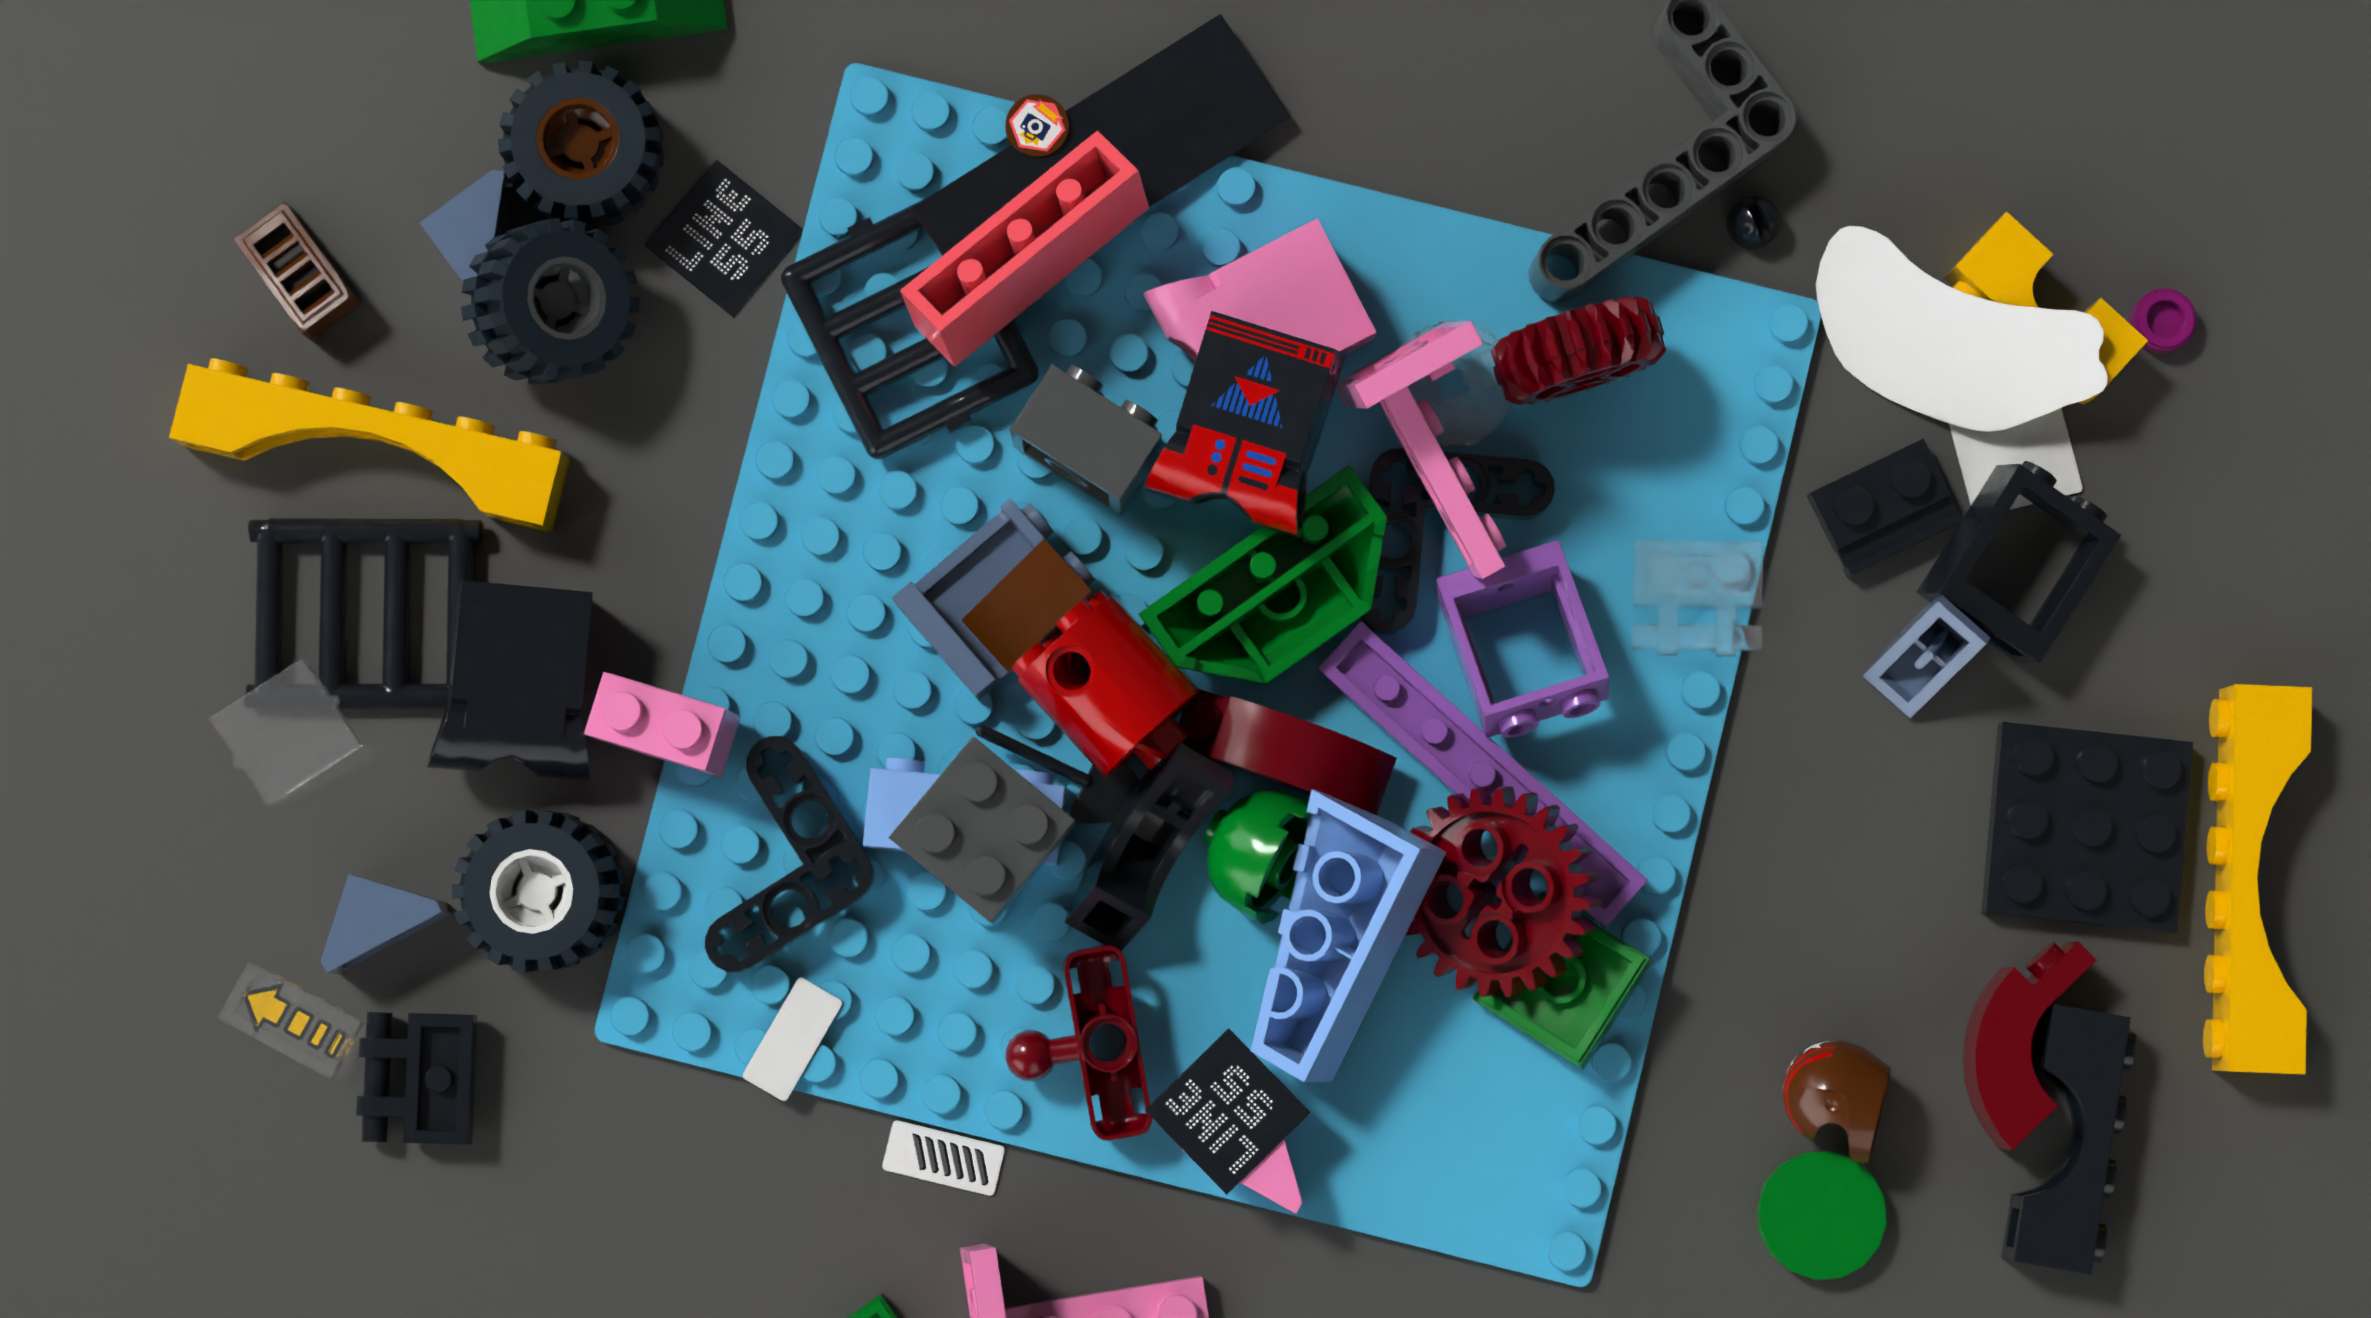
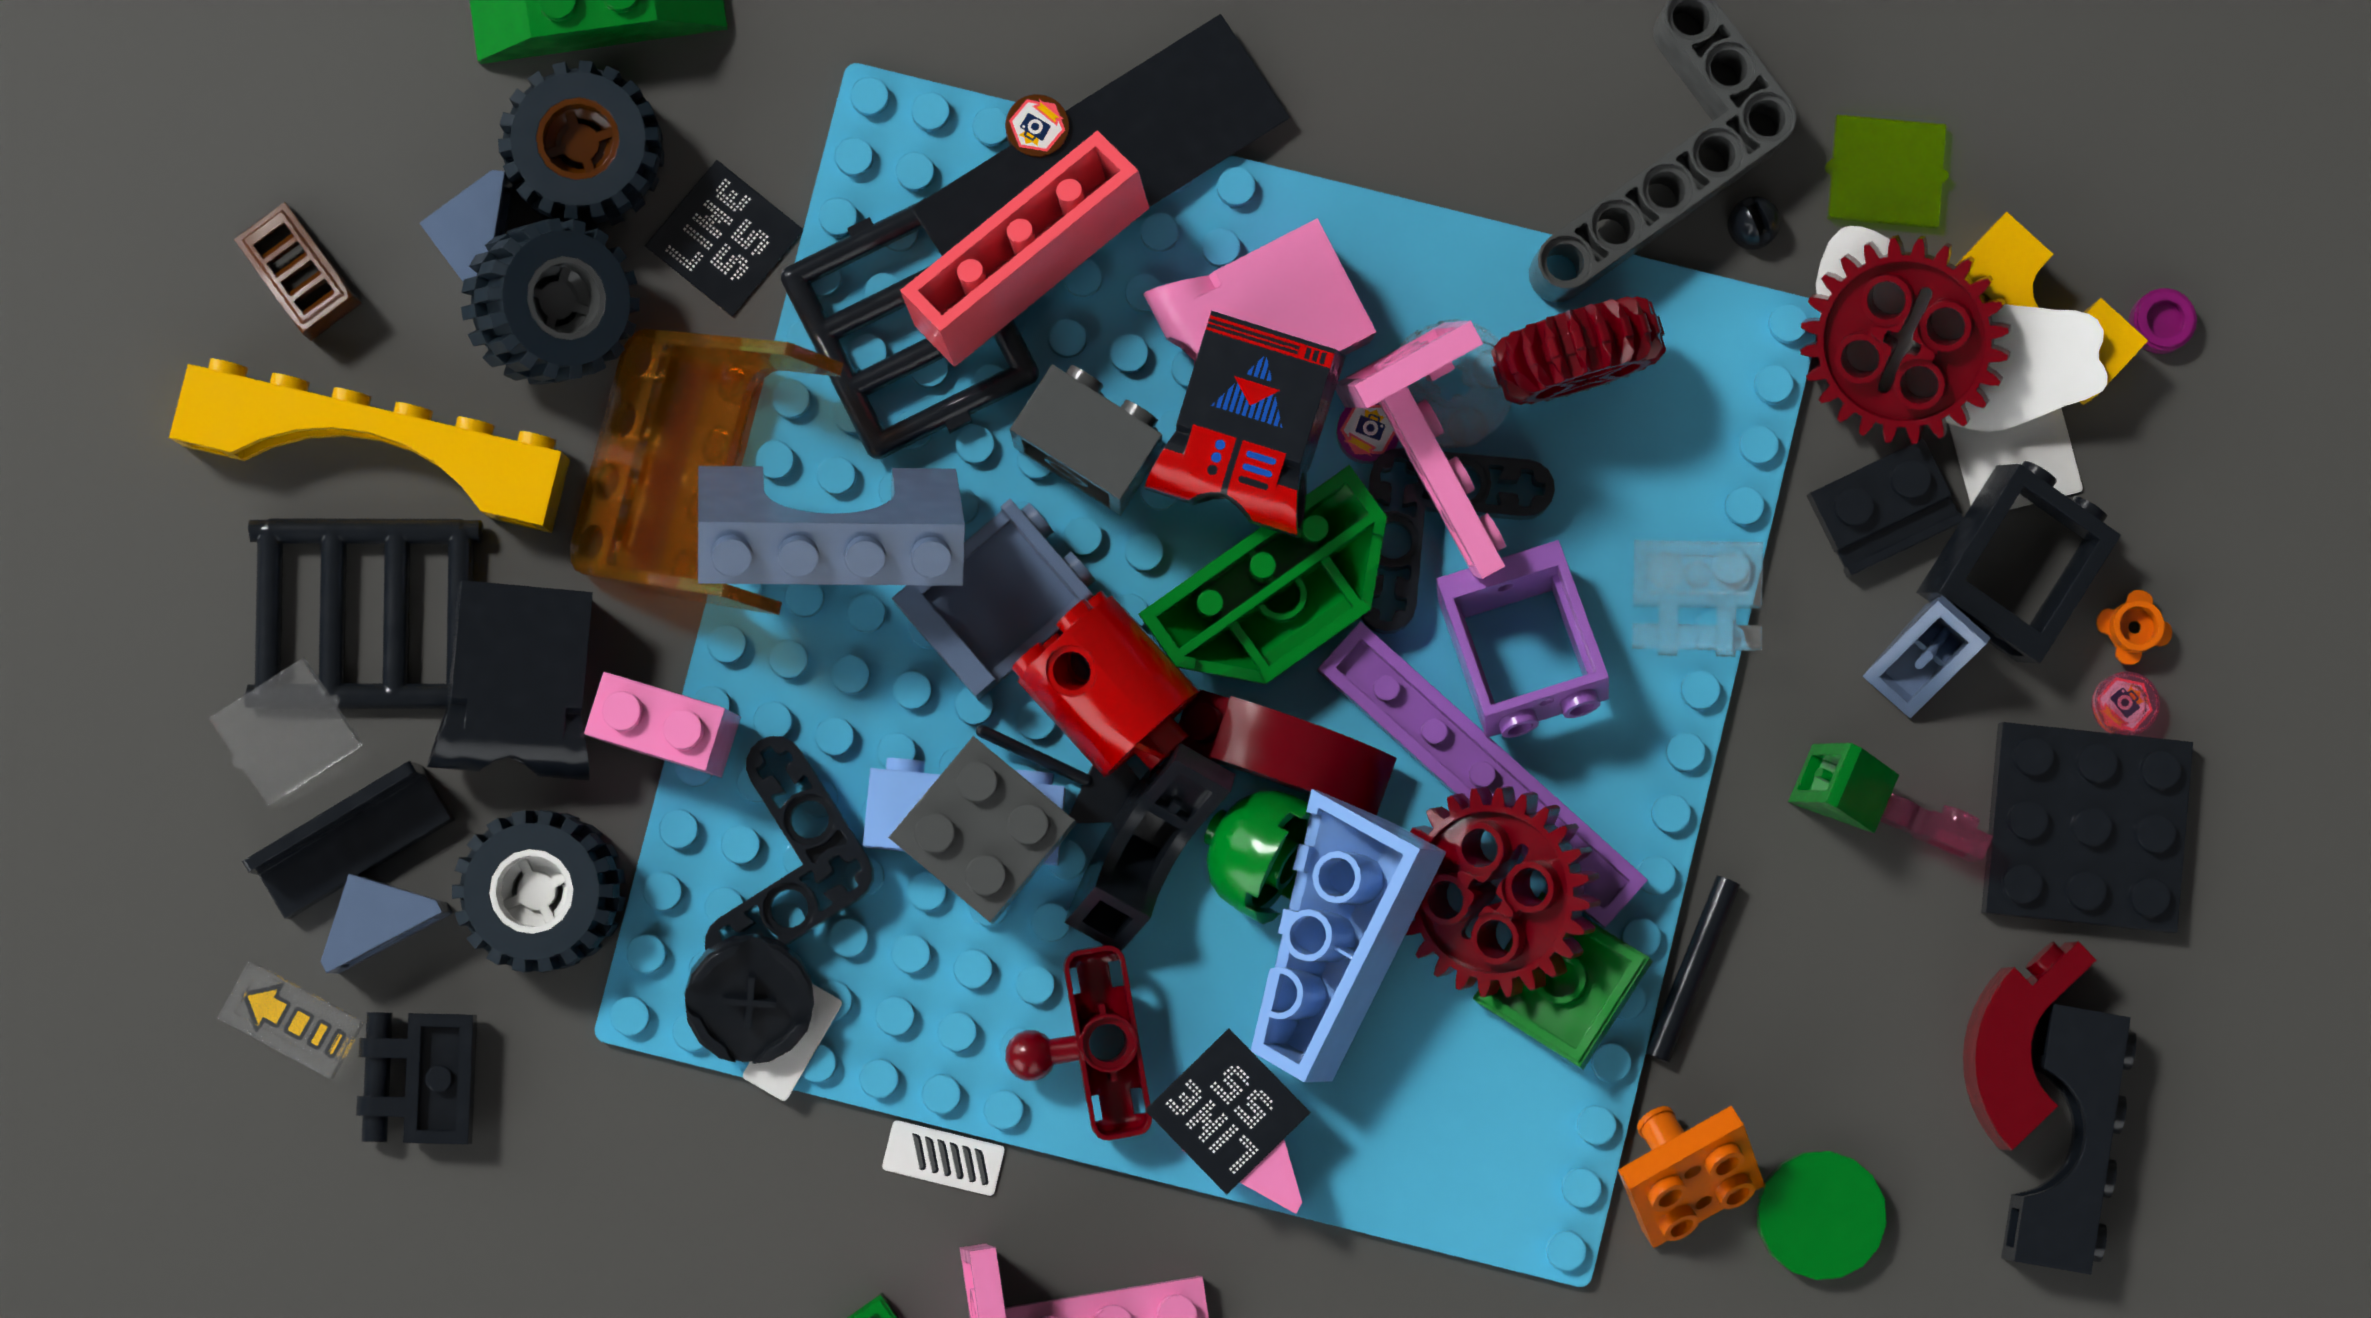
reddish brown sticker [961,539,1092,672] -> none
reddish brown helmet [1782,1040,1891,1164] -> none
yellow arch [2203,684,2312,1075] -> none
none -> black panel [242,761,455,919]
none -> clear orange windscreen [570,329,844,615]
none -> black tile [684,934,814,1064]
none -> sand blue arch [698,466,965,586]
none -> tile [1336,402,1399,464]
none -> orange plate [1618,1106,1764,1249]
none -> black bar [1646,875,1740,1063]
none -> green slope [1788,743,1899,833]
none -> dark red gear [1800,235,2011,444]
none -> clear neon green piece [1825,115,1949,229]
none -> clear pink plate [1880,793,1993,862]
none -> clear pink tile [2091,671,2160,735]
none -> orange plate [2096,590,2172,665]

